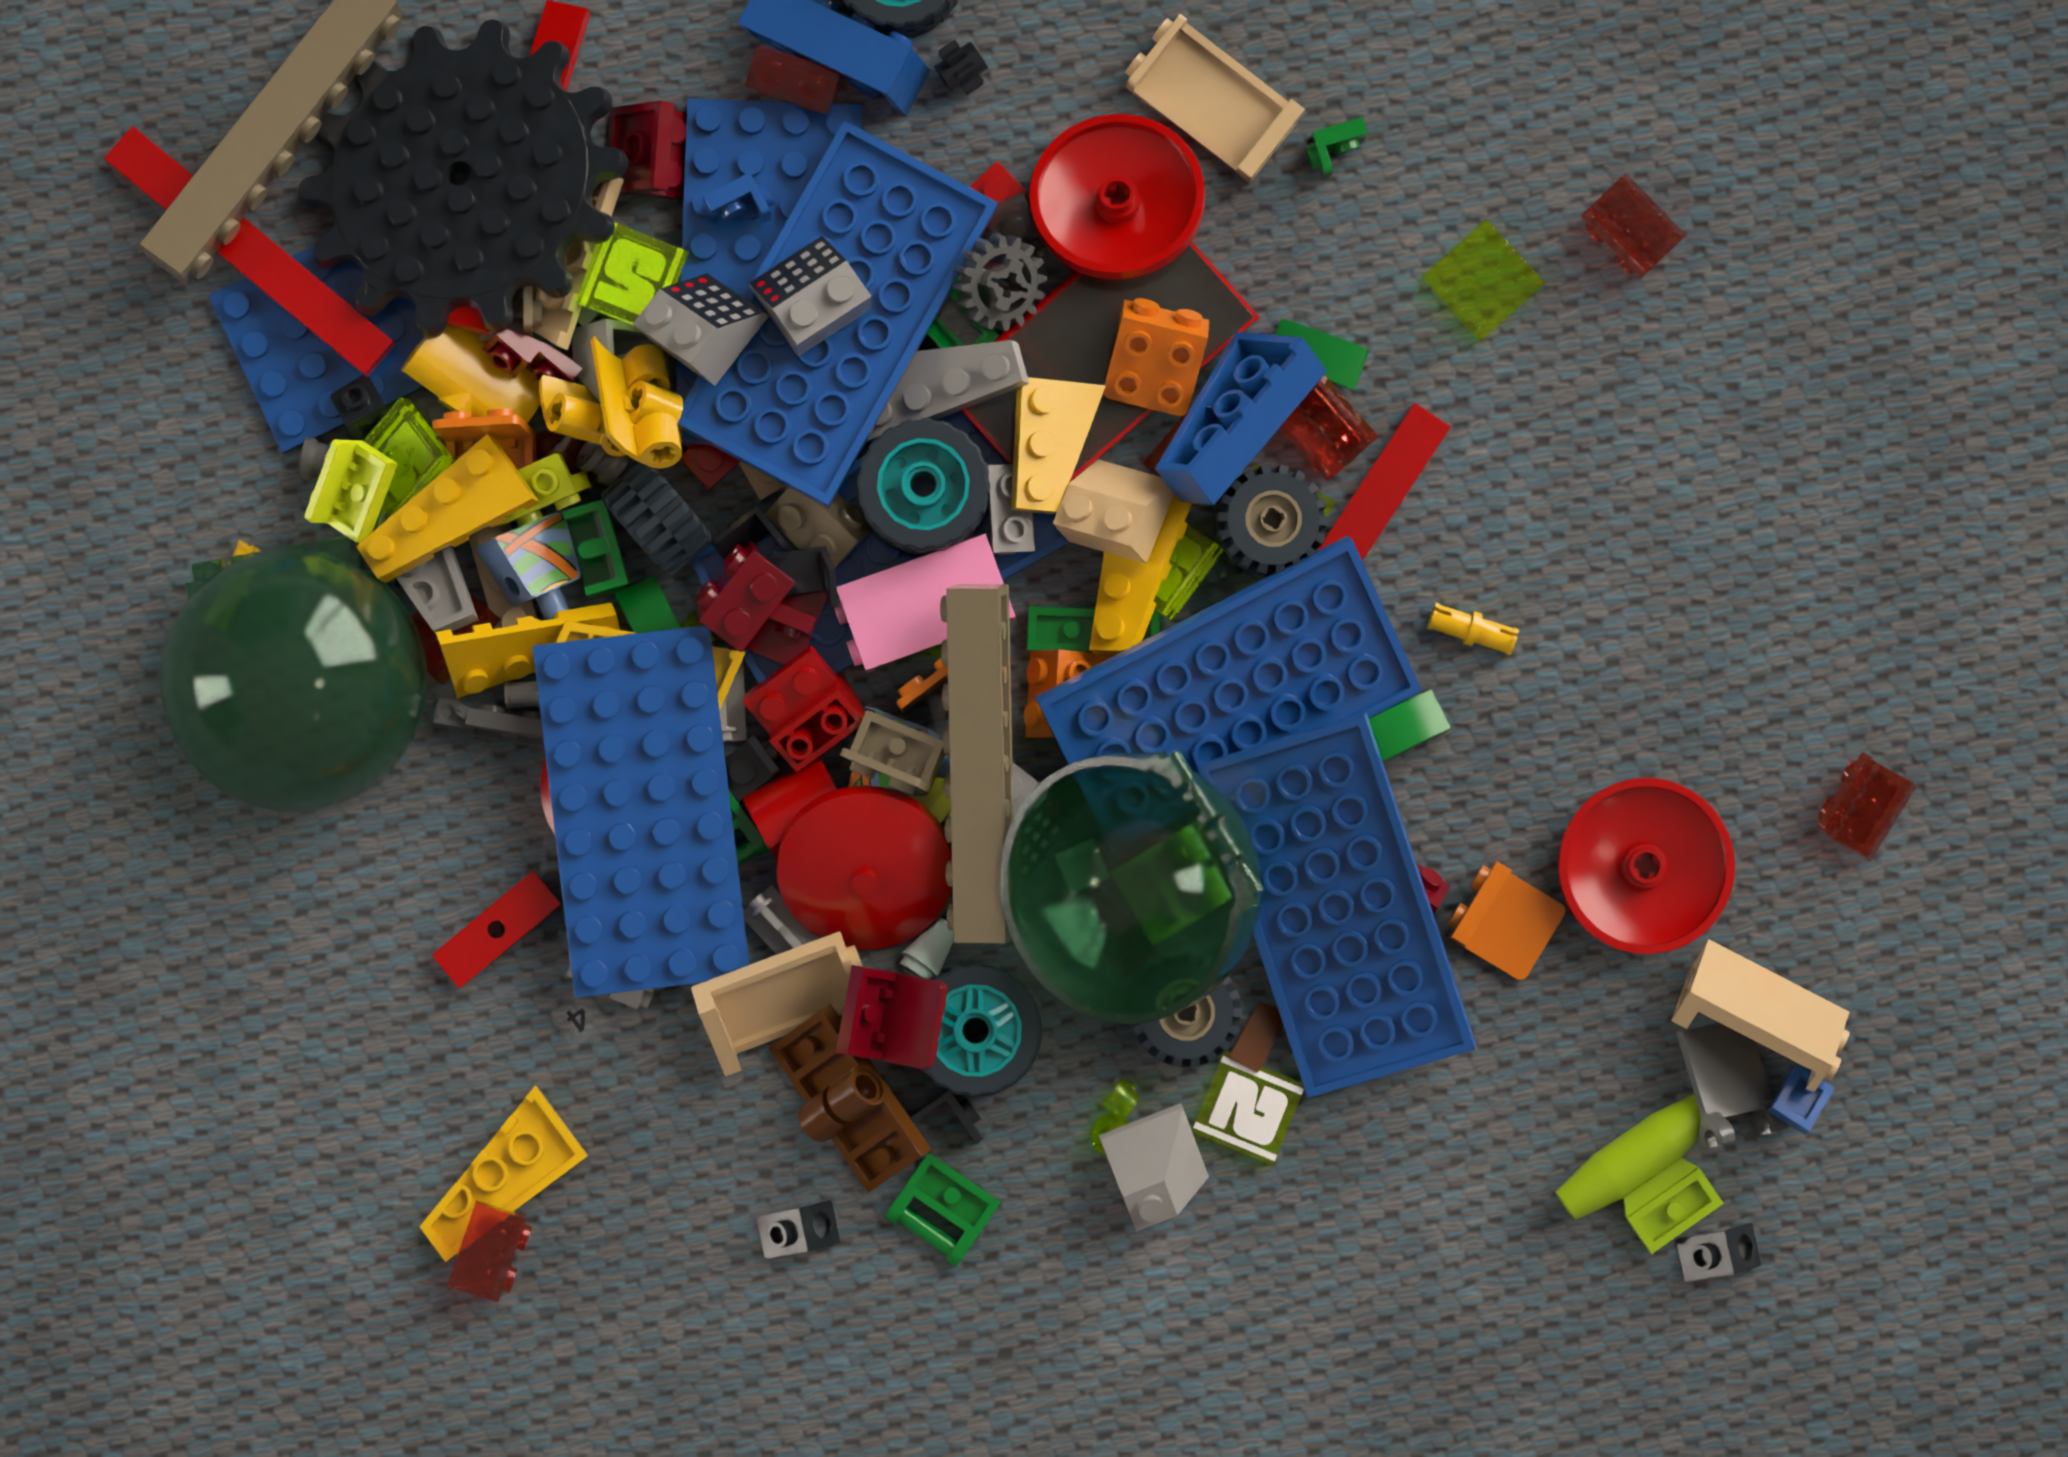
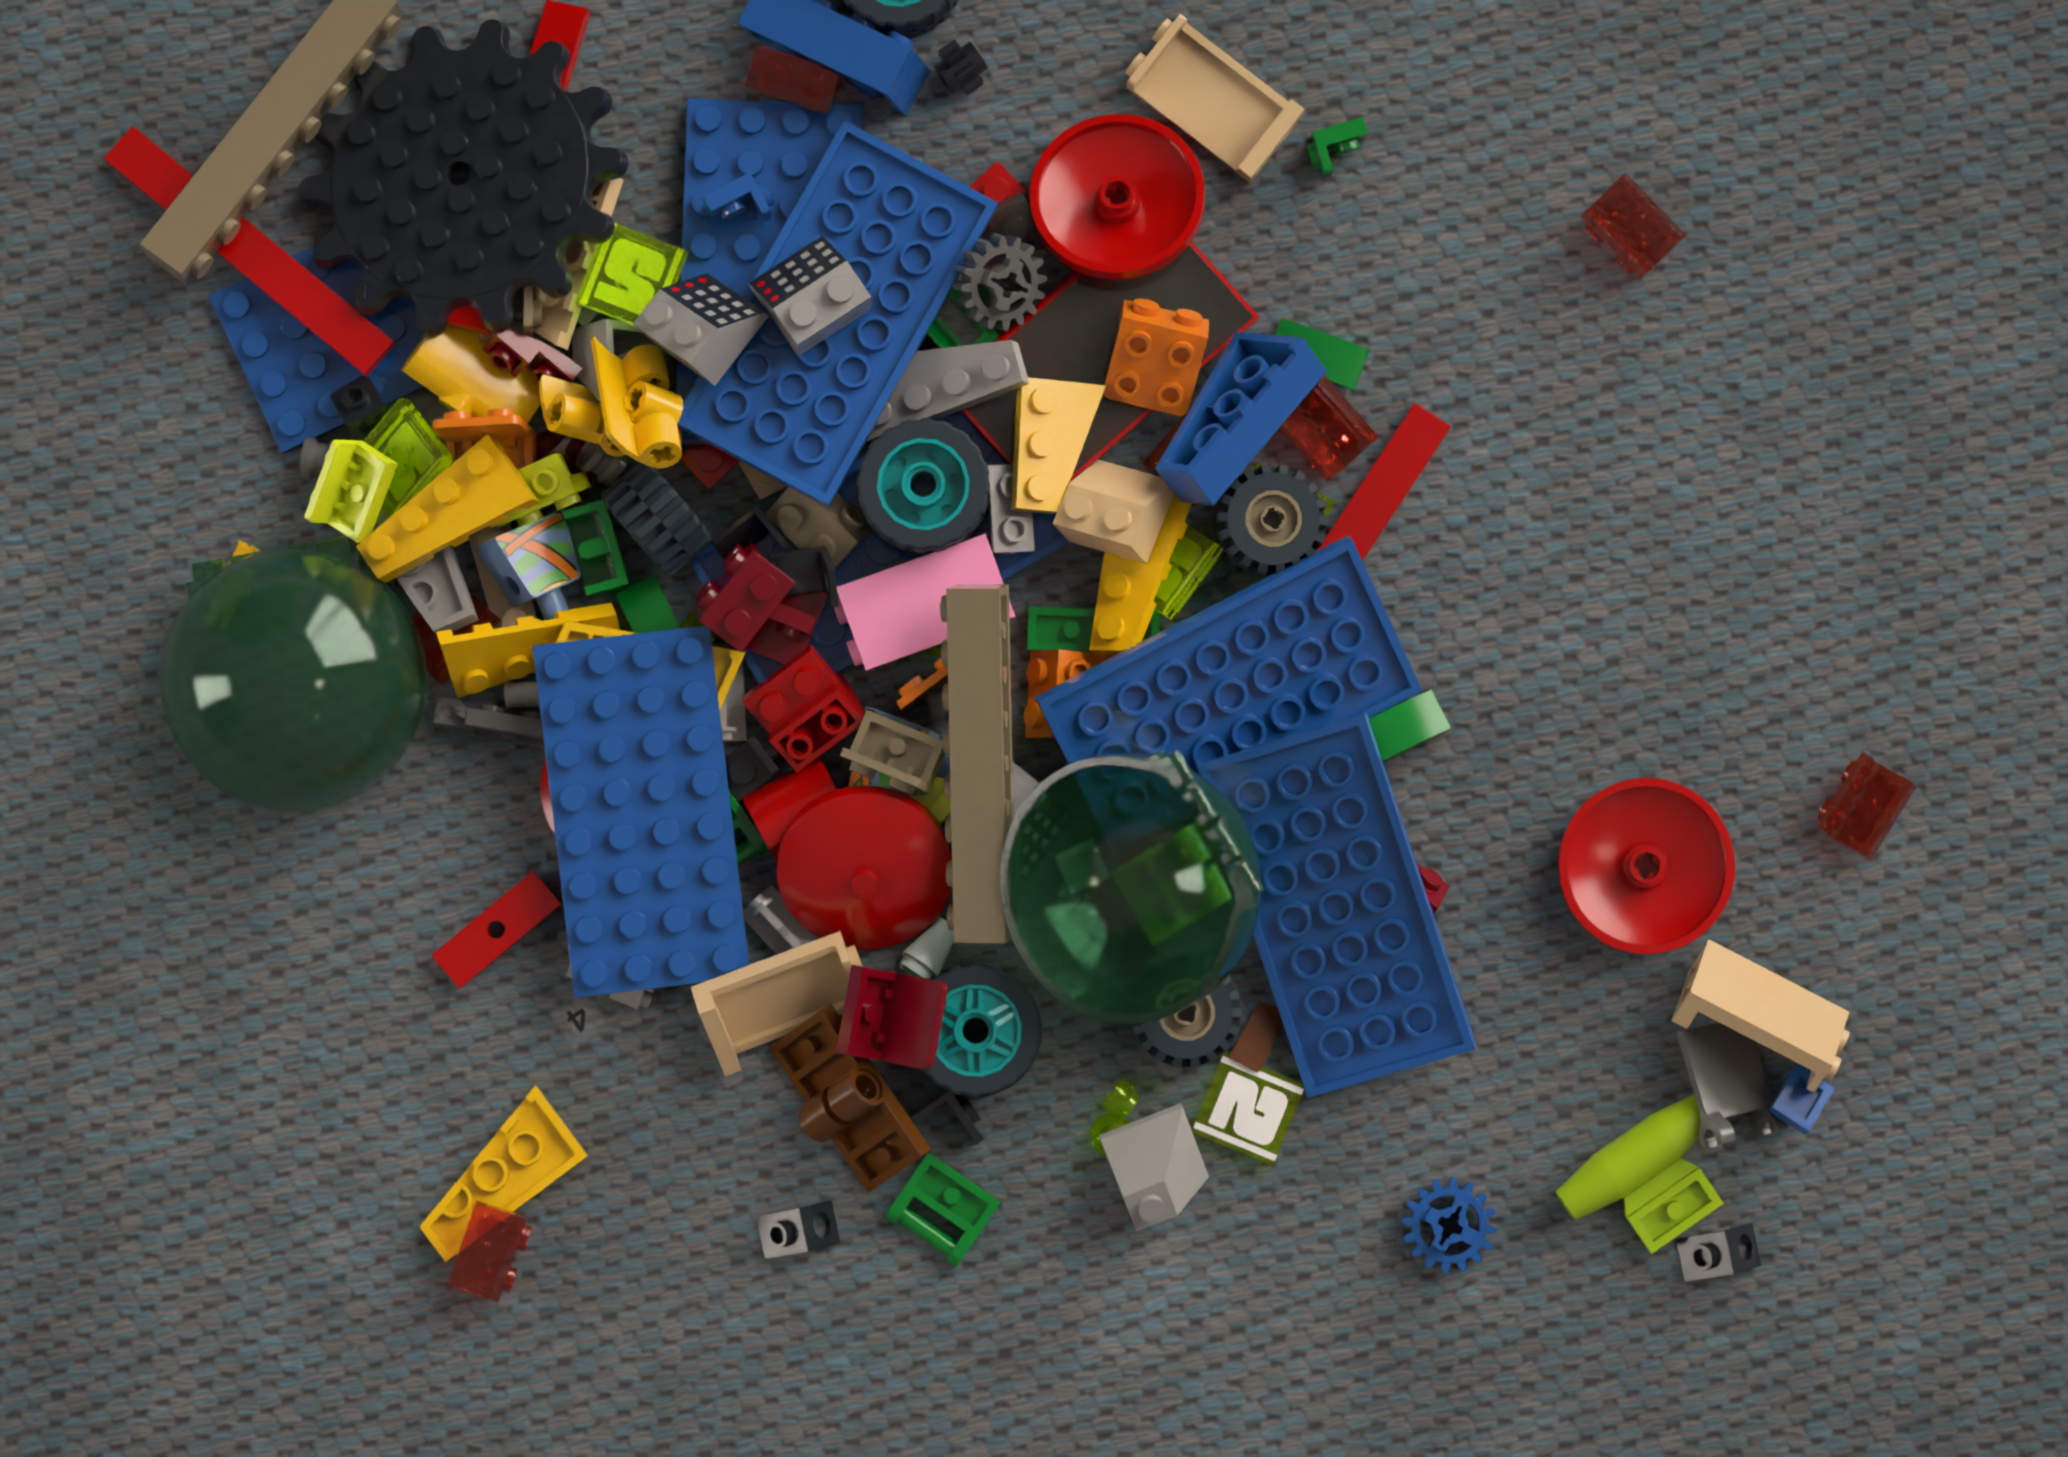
dark red bracket [607,100,687,200] -> none
clear neon green tile [1421,219,1545,342] -> none
yellow pin [1427,602,1519,655] -> none
orange bracket [1447,861,1565,980] -> none
none -> blue gear [1401,1177,1497,1273]

